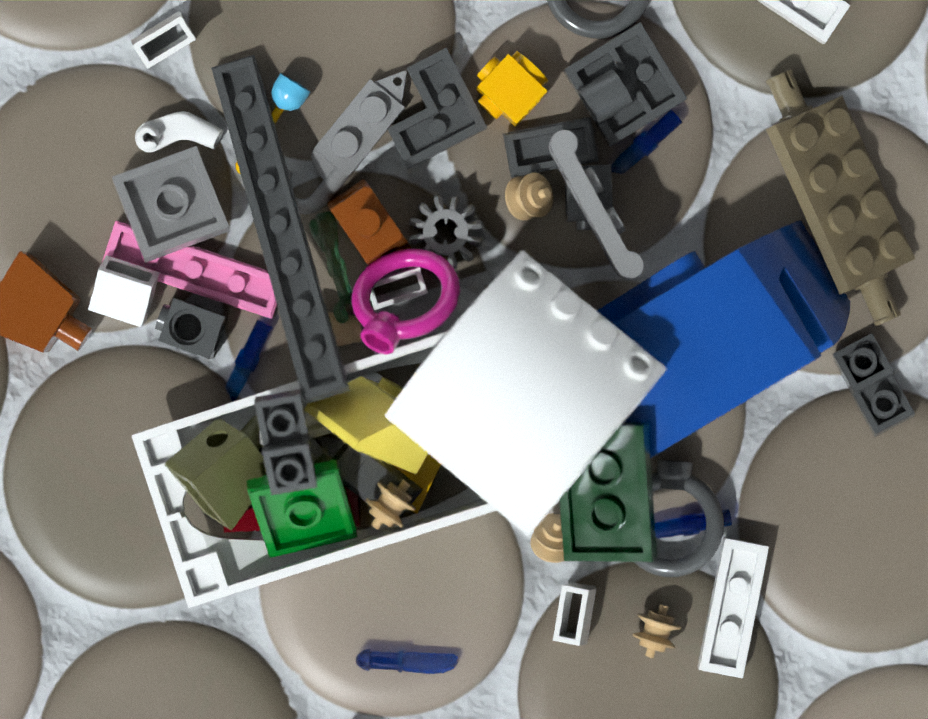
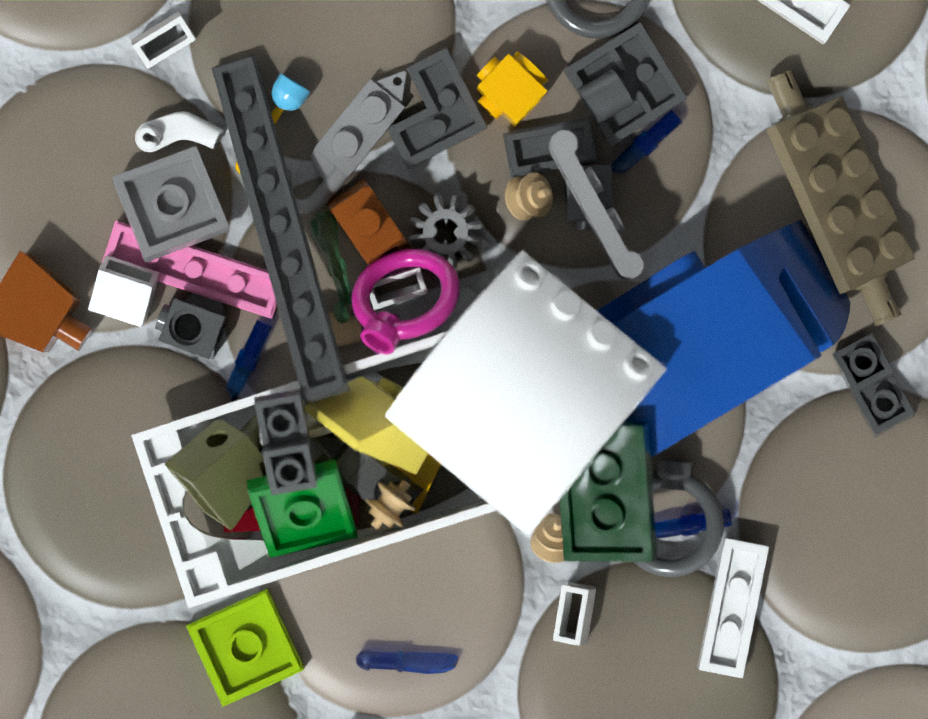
tan wheel [632,604,681,658] -> none
none -> lime tile [186,588,305,707]

